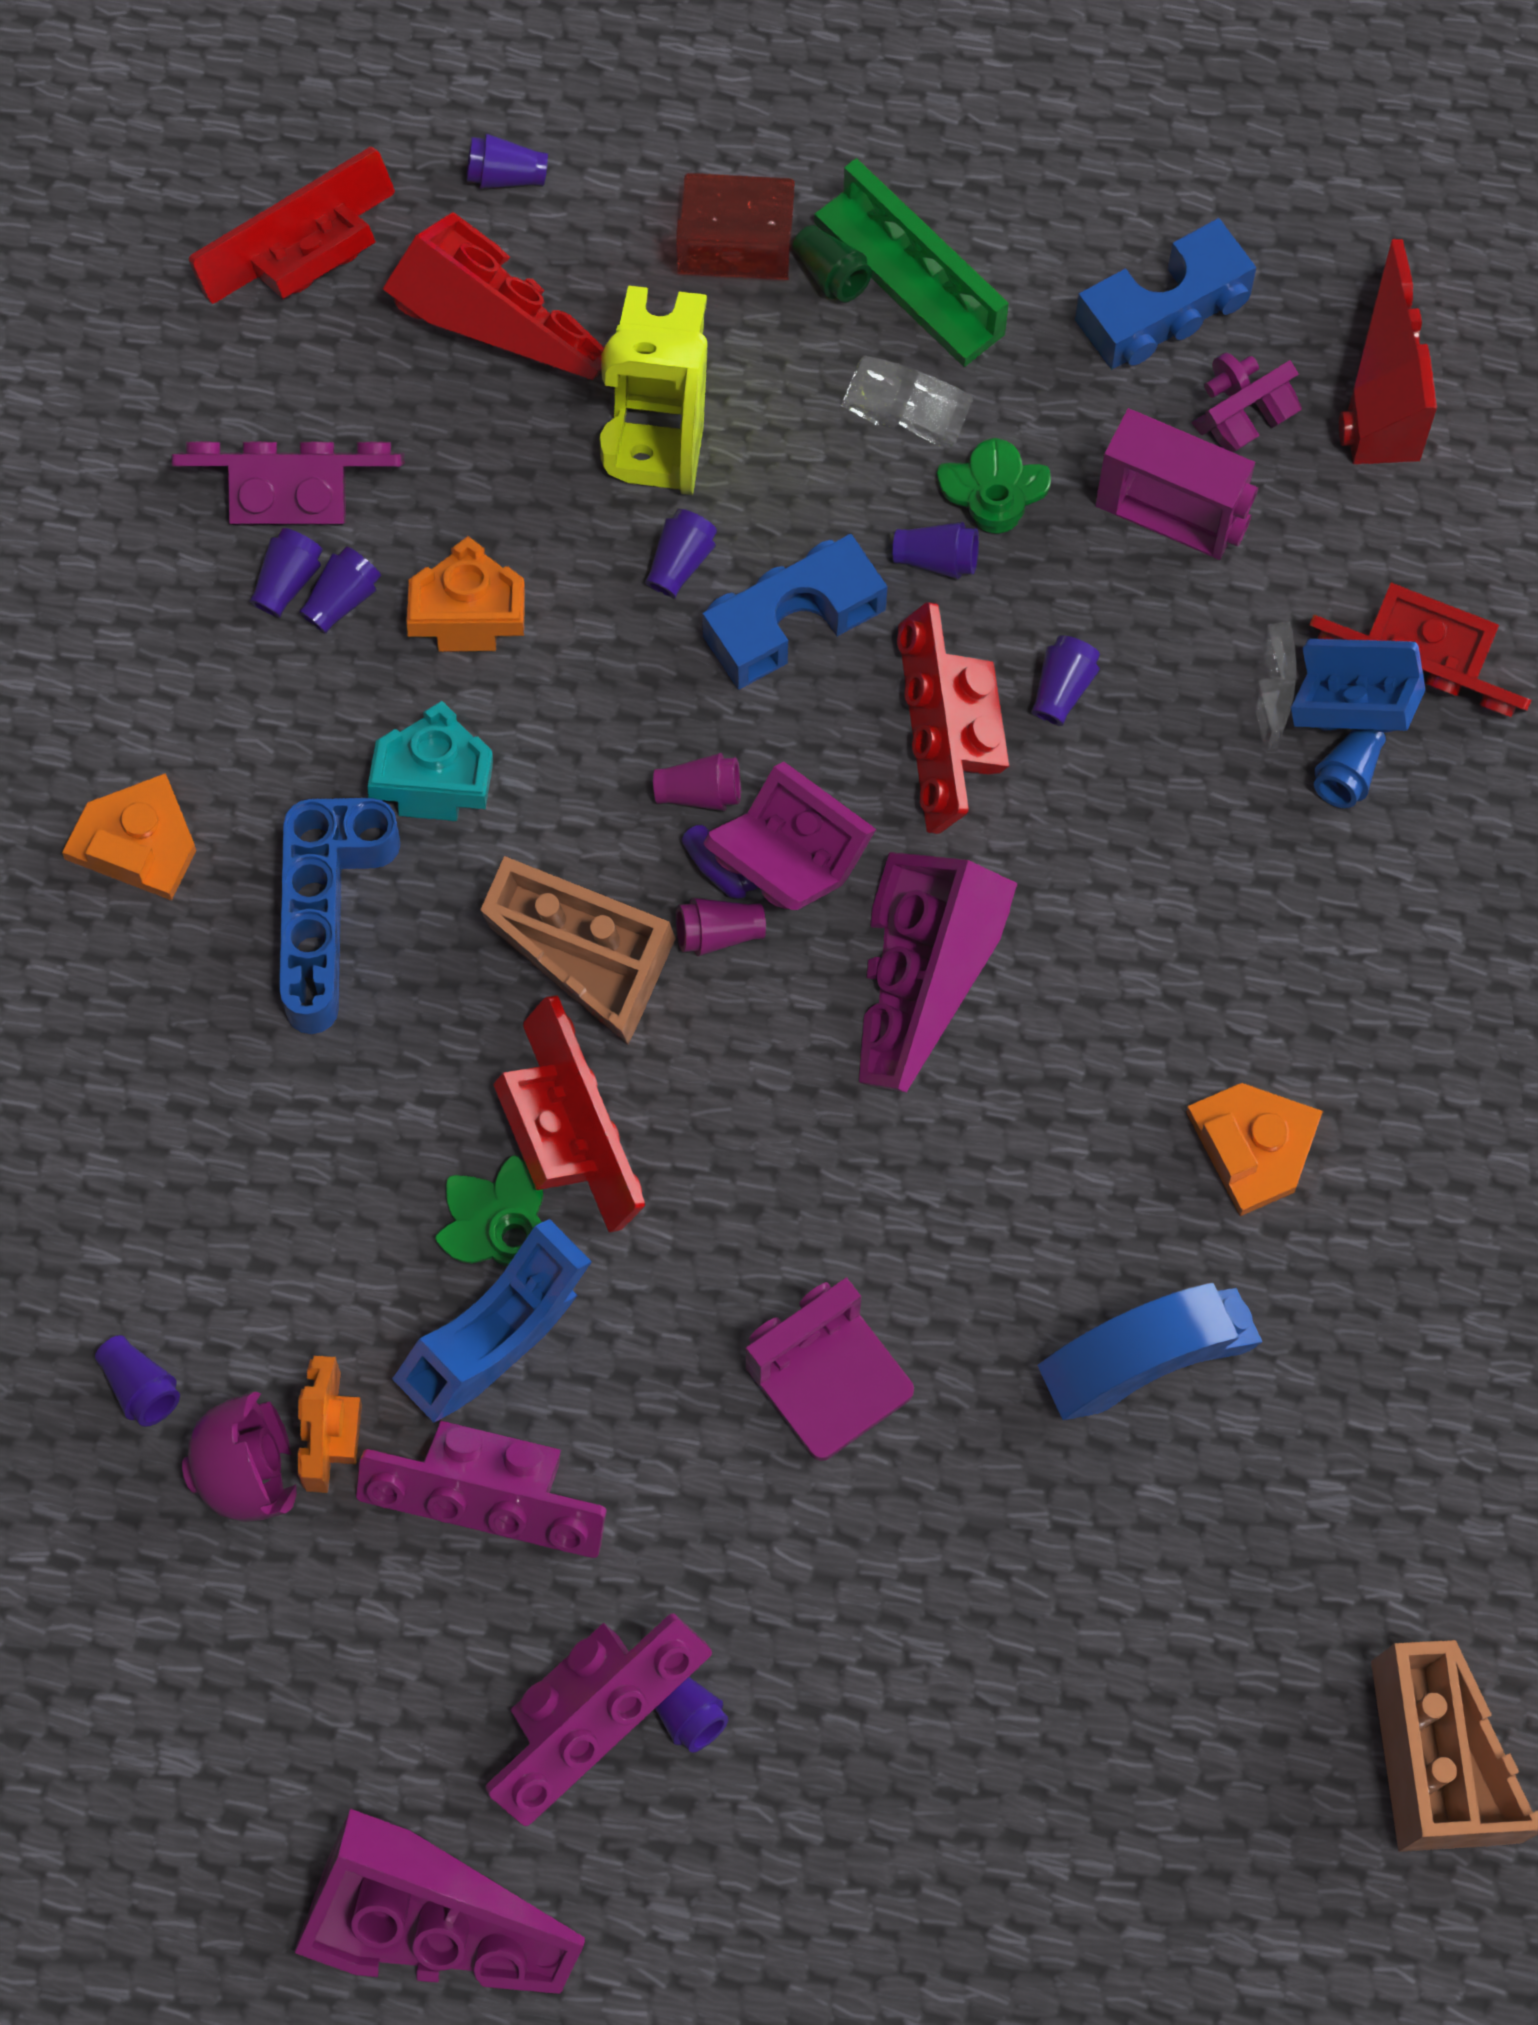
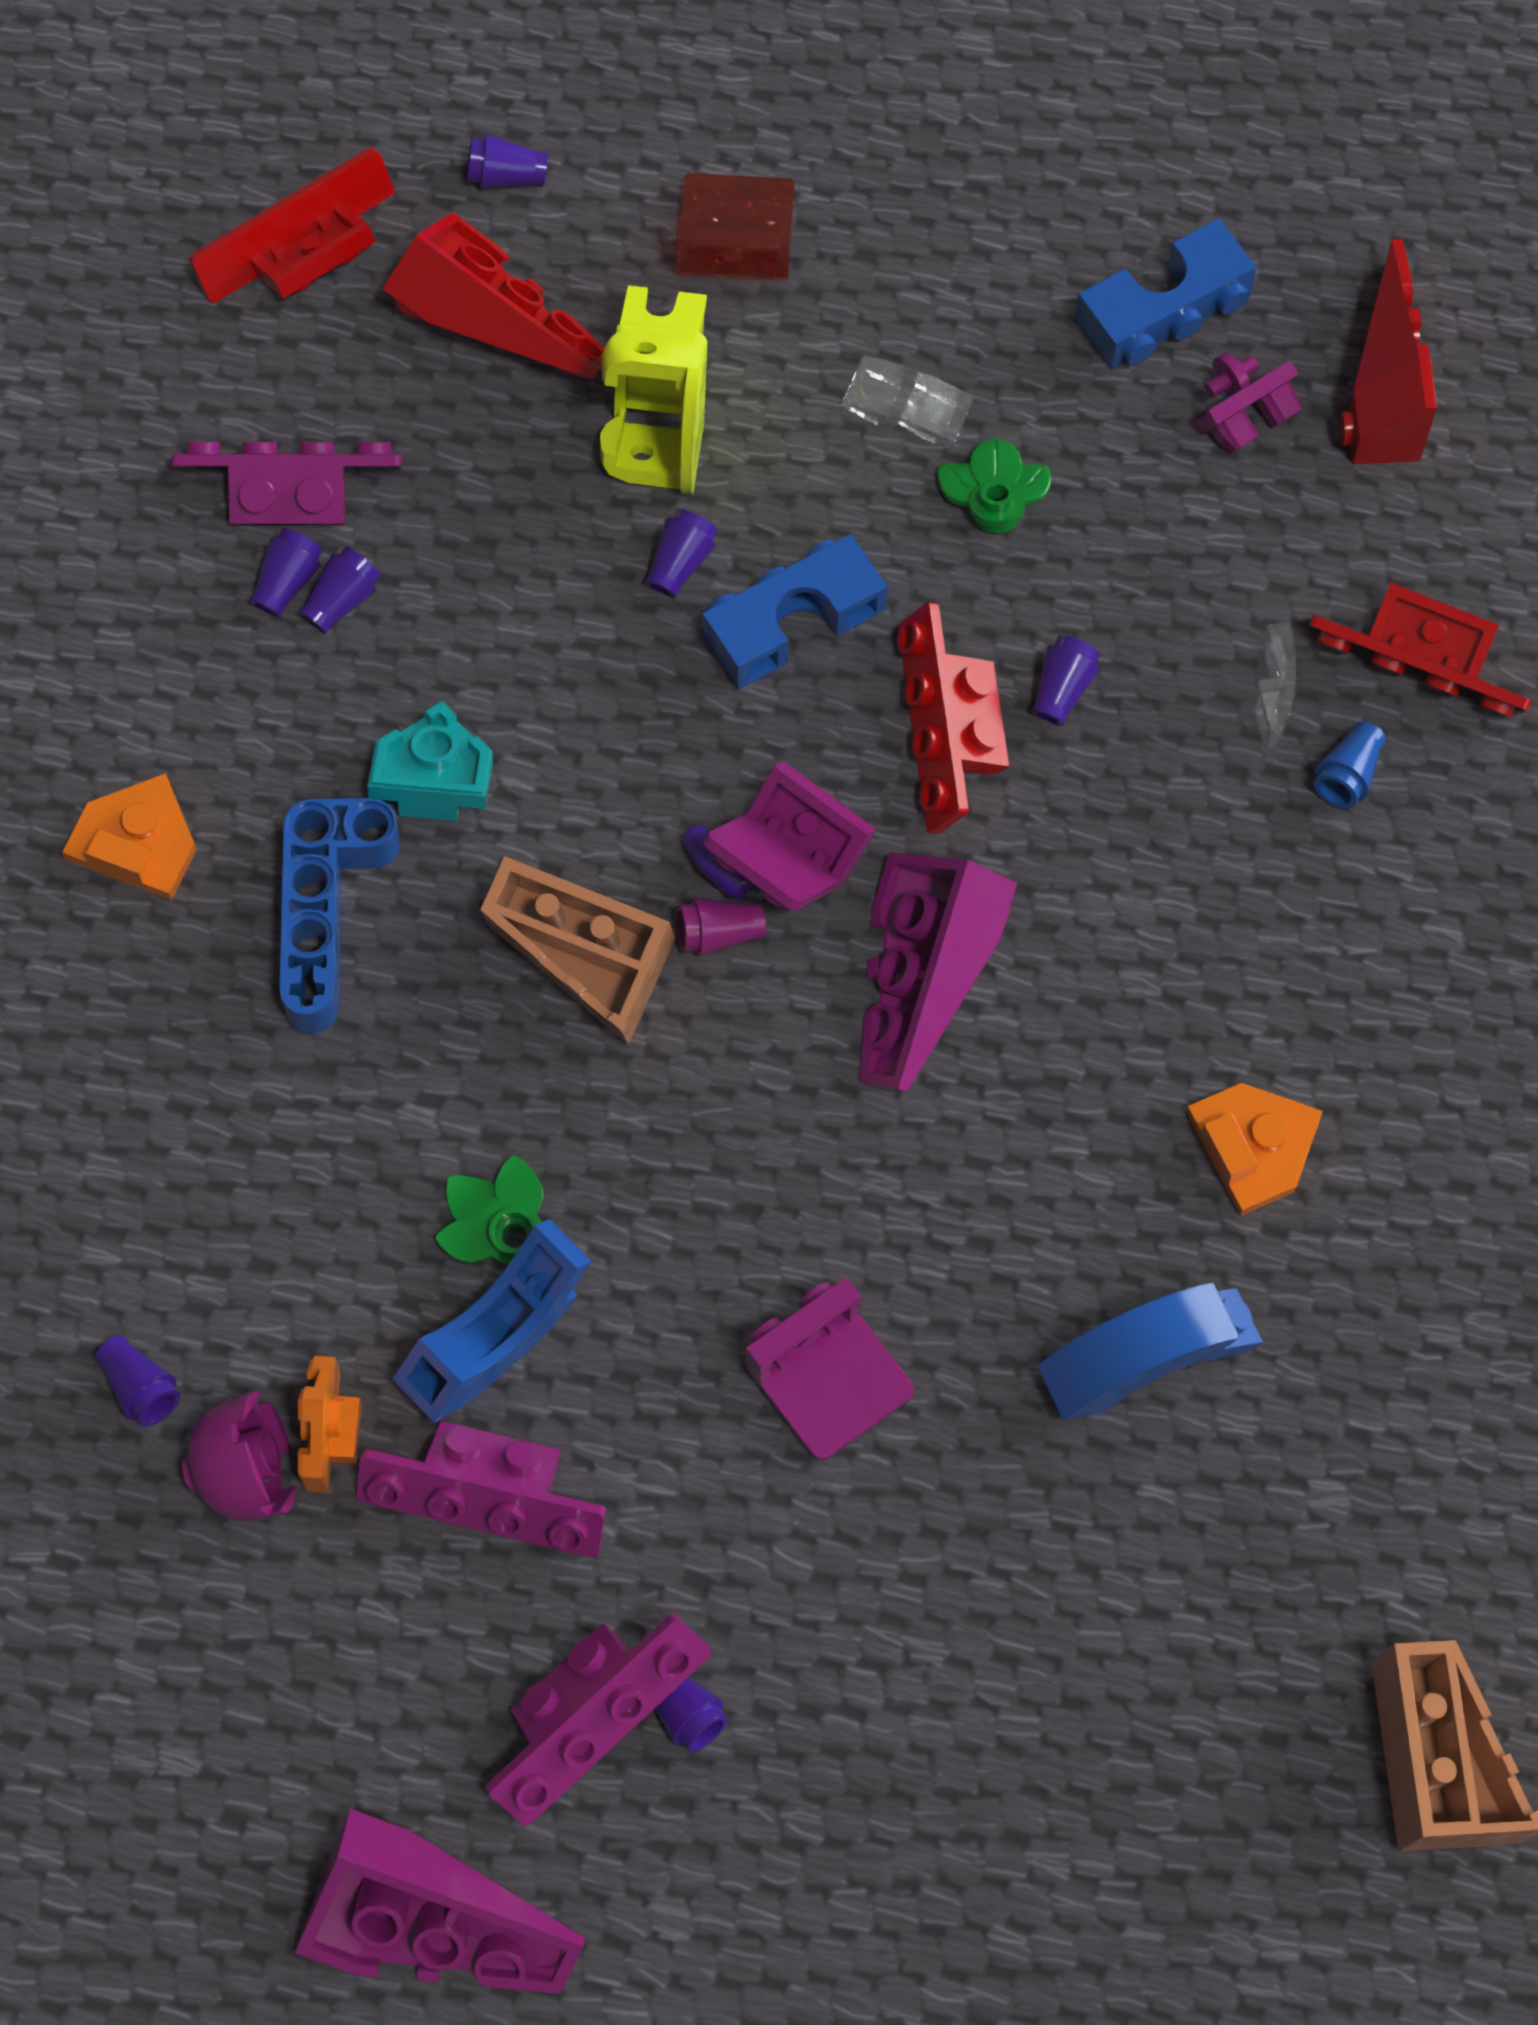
orange plate [407,536,525,652] -> none
red bracket [493,995,645,1232] -> none
magenta cone [653,753,741,811] -> none
dark green cone [792,225,872,302] -> none
green fence [814,158,1009,367] -> none
dark purple cone [893,522,979,579] -> none
magenta window [1095,408,1258,560] -> none
blue bracket [1291,639,1426,732] -> none

